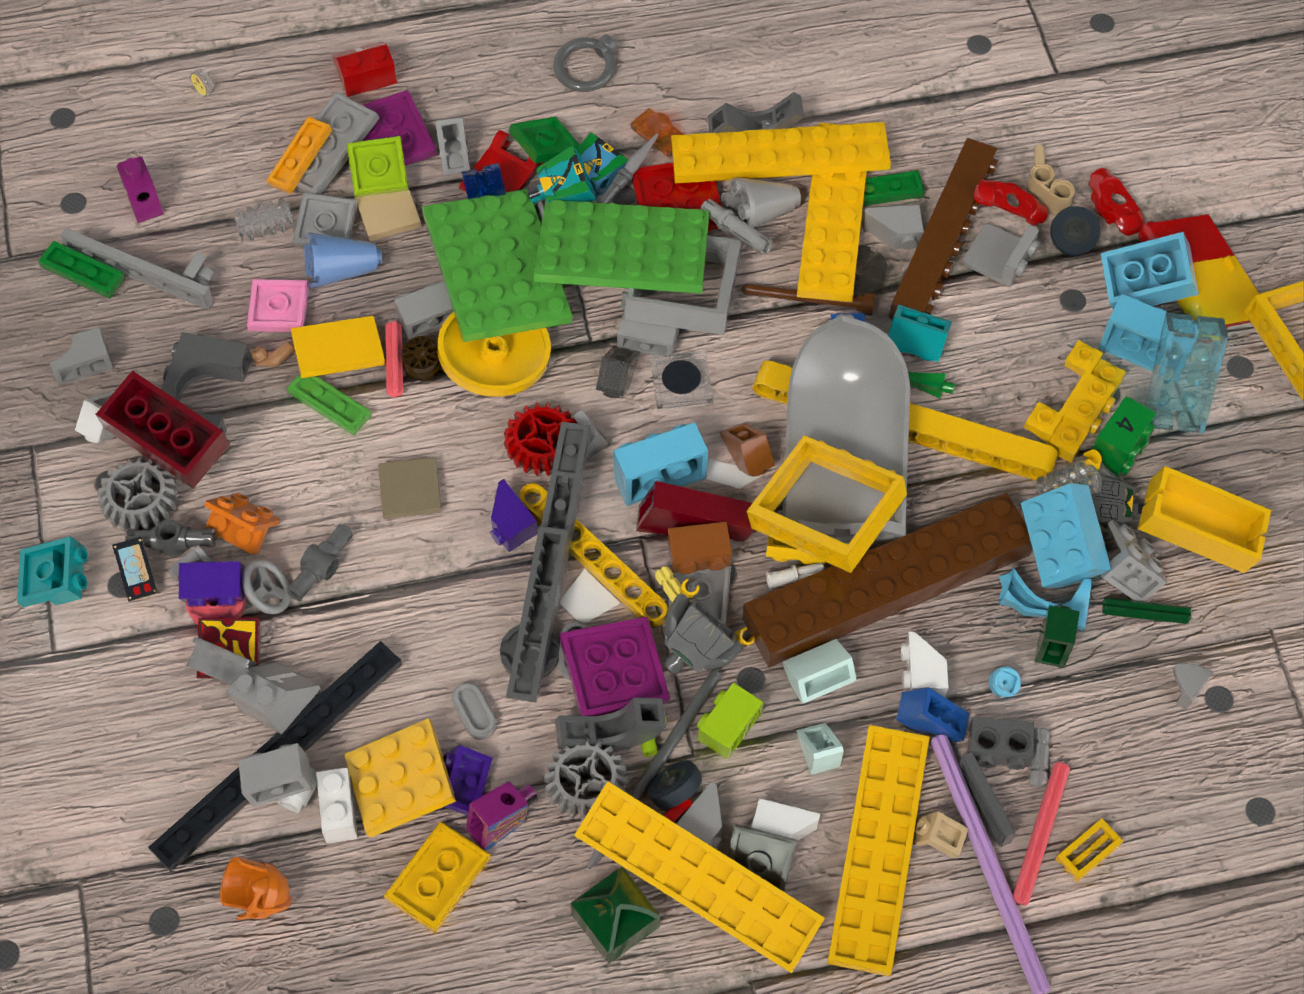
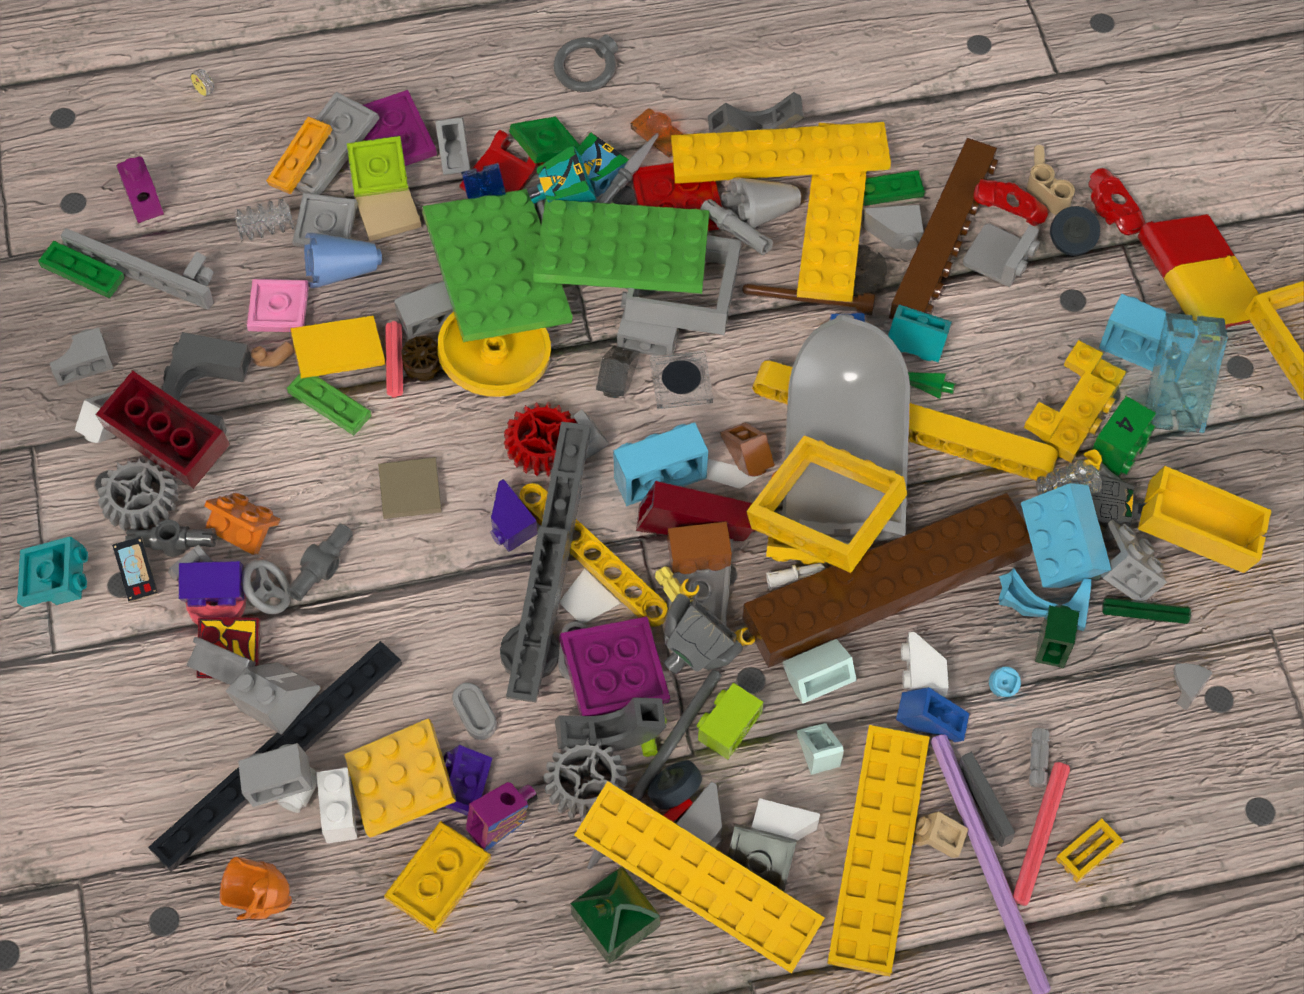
red slope [332,41,397,97] -> none
dark grey brick [968,717,1034,770] -> none
medium azure brick [1101,232,1199,310] -> none

